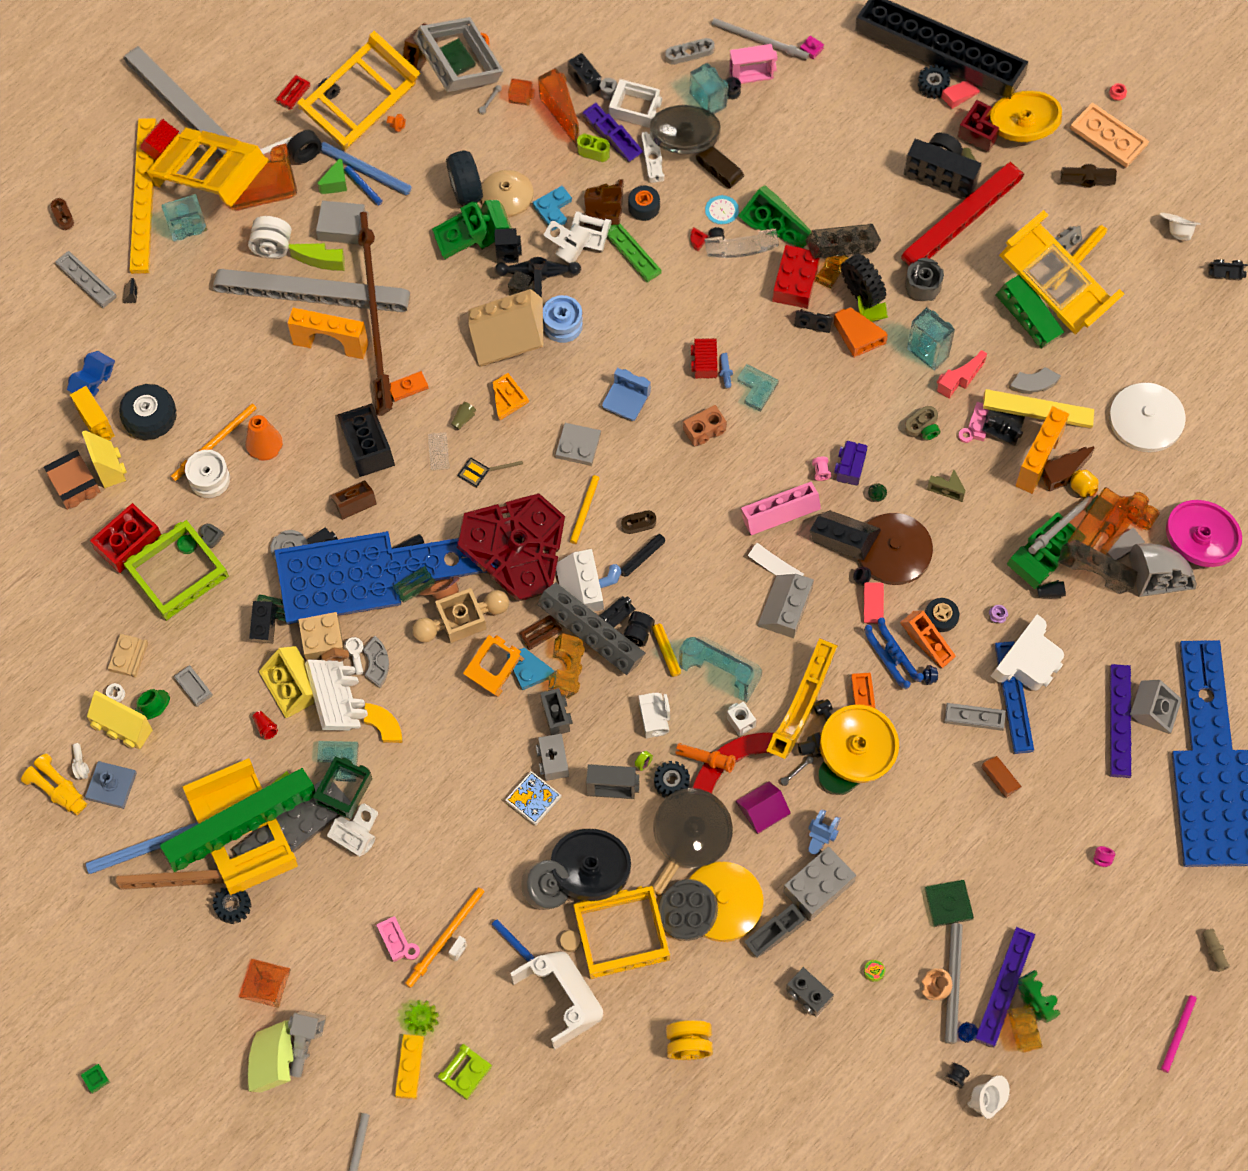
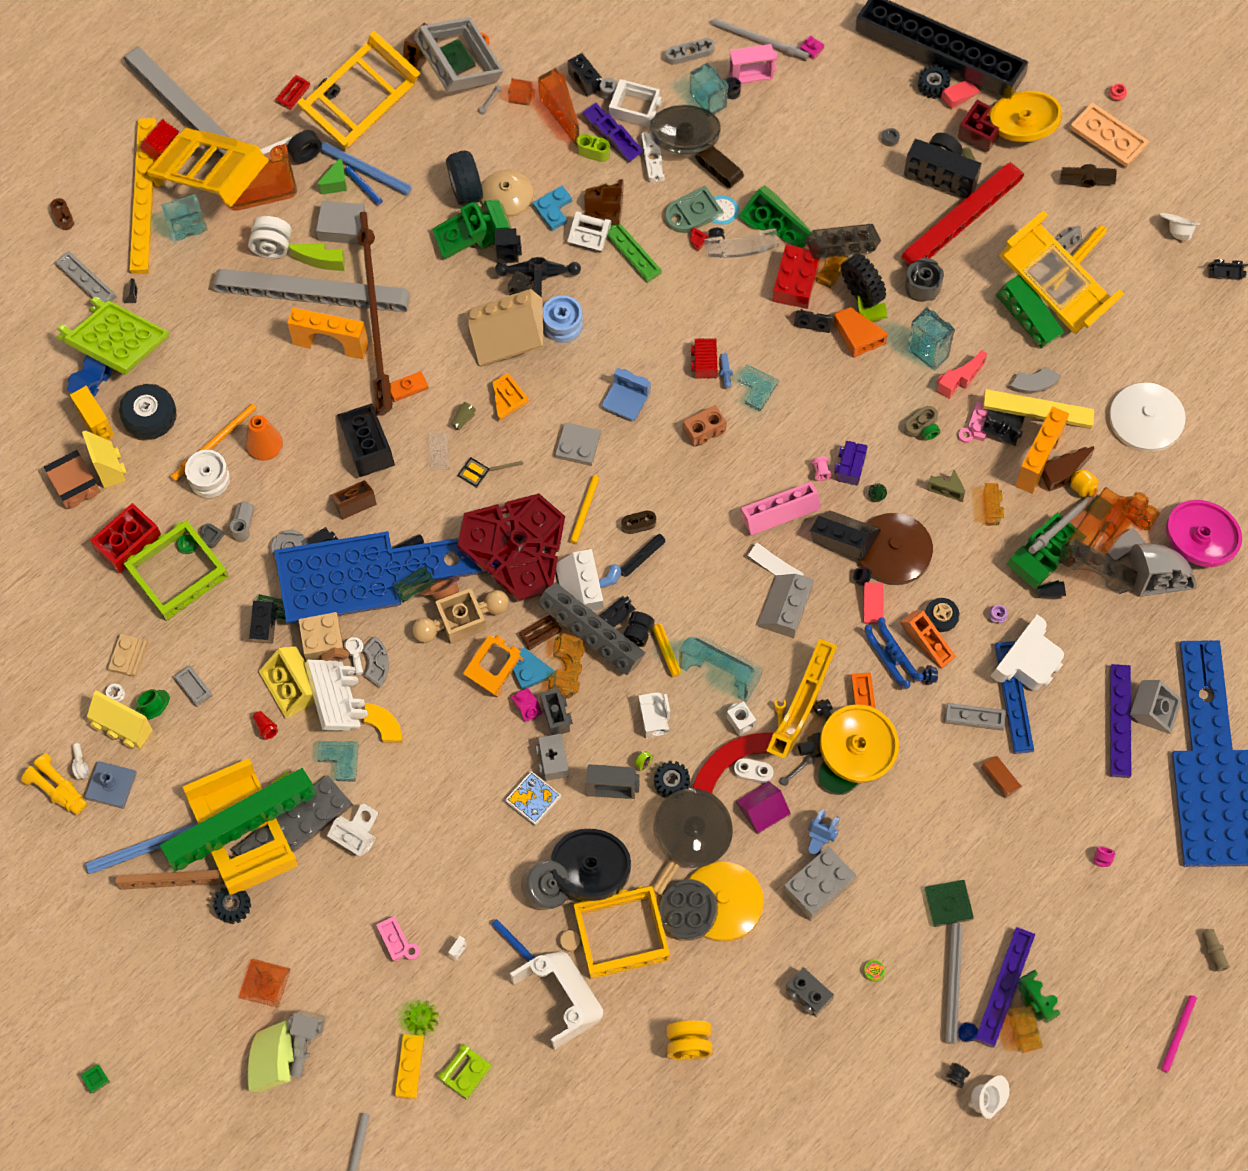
dark green window [313,756,373,820] -> none
orange plate [386,114,406,132] -> none
light orange bar [405,887,485,988] -> none
white piece [544,221,592,263] -> none
black wheel [628,185,660,221] -> none
orange pin [675,743,736,773] -> none
dark grey slope [744,903,808,958] -> none
light nougat hair [922,968,952,1000] -> none
none -> lime plate [57,296,169,375]
none -> light grey piece [230,501,255,542]
none -> dark pink bracket [511,688,542,722]
none -> sand green tile [666,186,724,233]
none -> white plate [734,758,774,784]
none -> yellow hand [774,700,786,728]
none -> dark grey tile [882,128,900,146]
none -> clear yellow piece [983,483,1004,526]

